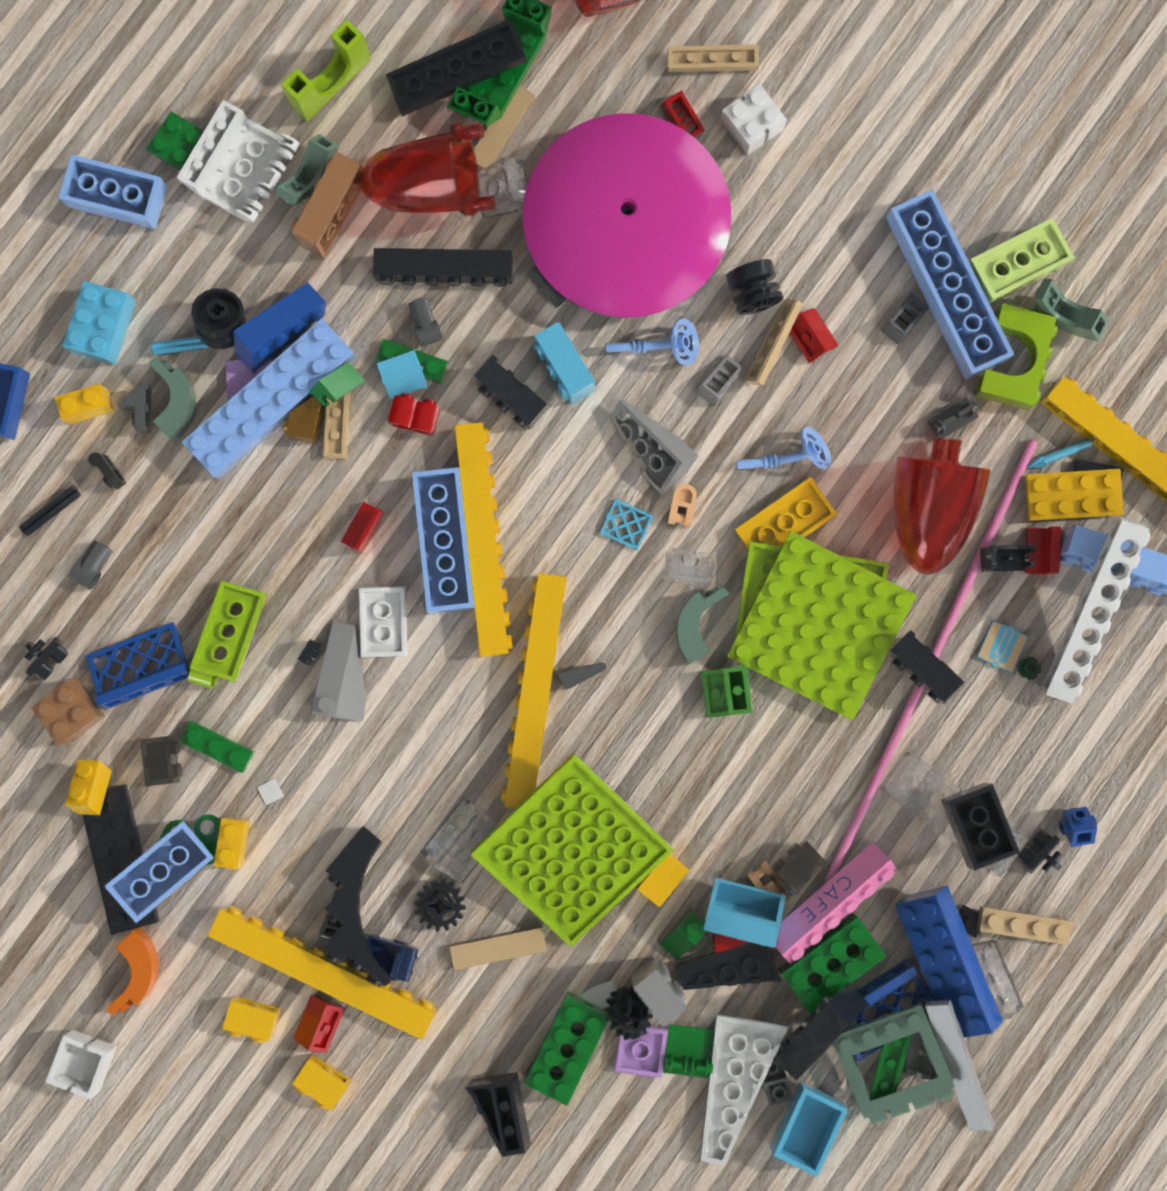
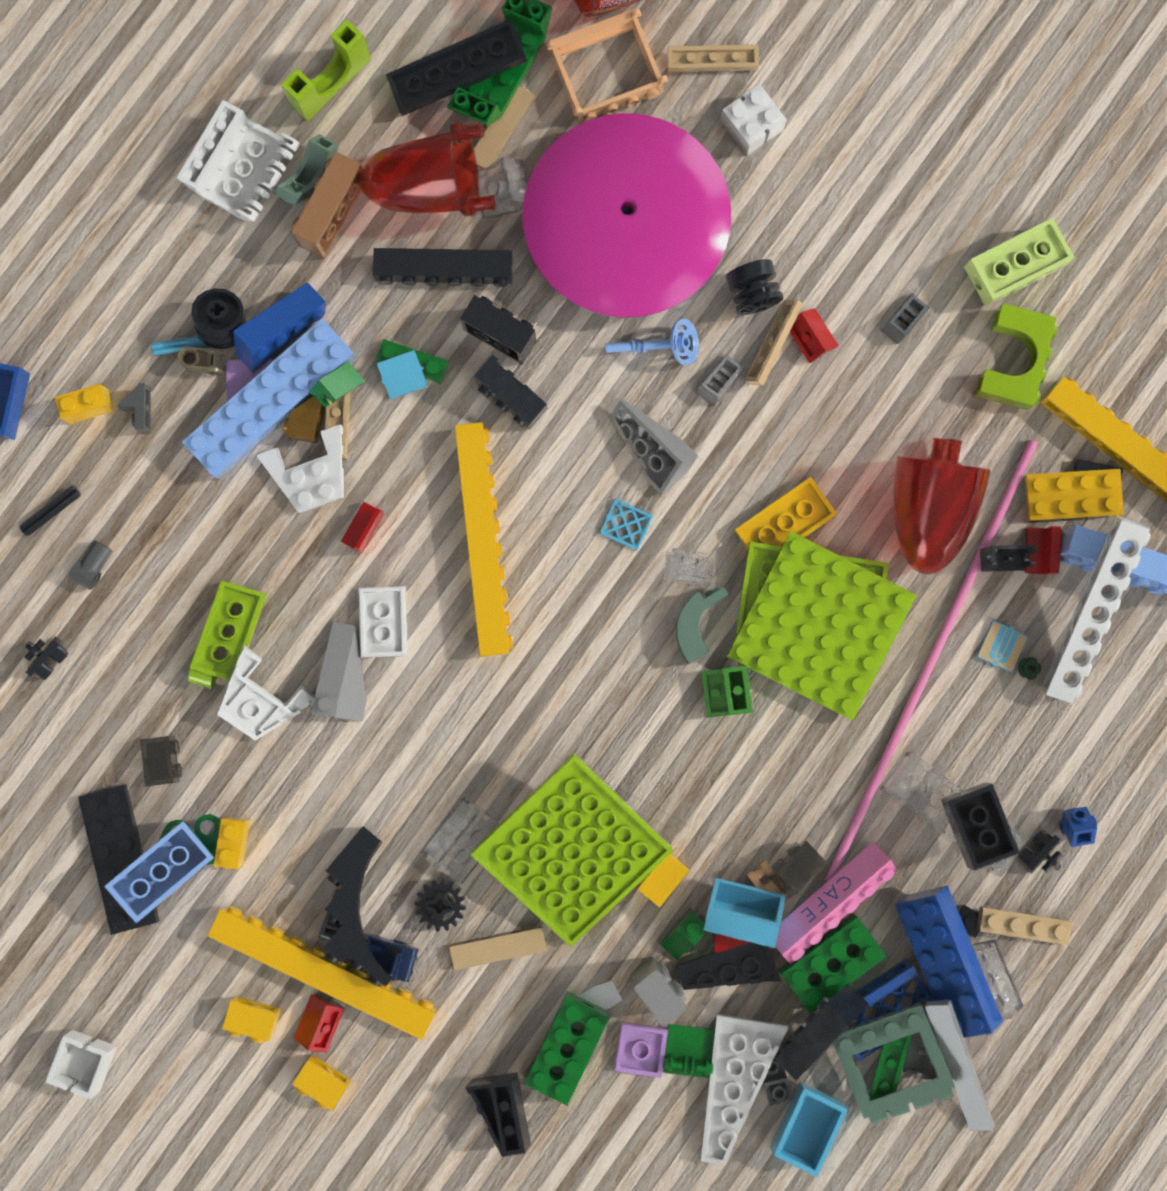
medium nougat brick [31,679,106,745] -> none
light blue brick [58,154,168,230] -> none
medium azure piece [62,281,136,365] -> none
yellow brick [65,760,112,815] -> none
blue fence [86,622,190,710] -> none
pearl dark grey plate [88,452,126,490] -> none
orange arch [106,927,159,1016] -> none
green piece [146,111,204,171] -> none
sand green arch [149,357,196,442] -> none
green plate [180,721,255,773] -> none
white sticker [257,779,284,805] -> none
black plate [298,639,322,665] -> none
red brick [388,393,440,436] -> none
dark grey piece [409,298,443,347] -> none
light blue brick [412,467,475,614] -> none
yellow brick [501,573,567,808] -> none
dark grey axle [527,266,566,308] -> none
medium azure piece [533,321,595,405] -> none
dark grey slope [557,663,607,690] -> none
black gear [604,986,653,1040] -> none
red slope [660,90,705,137] -> none
light nougat plate [668,484,697,527] -> none
light blue dish [736,427,831,469] -> none
light blue brick [885,189,1014,380] -> none
black wedge [891,630,964,705] -> none
dark grey hinge [927,398,979,441] -> none
medium azure piece [1027,438,1092,469] -> none
sand green arch [1034,278,1109,341] -> none
none -> dark tan piece [177,346,225,375]
none -> white wing [217,645,315,741]
none -> white wing [257,425,344,513]
none -> black brick [460,295,537,365]
none -> light nougat window [546,9,668,124]

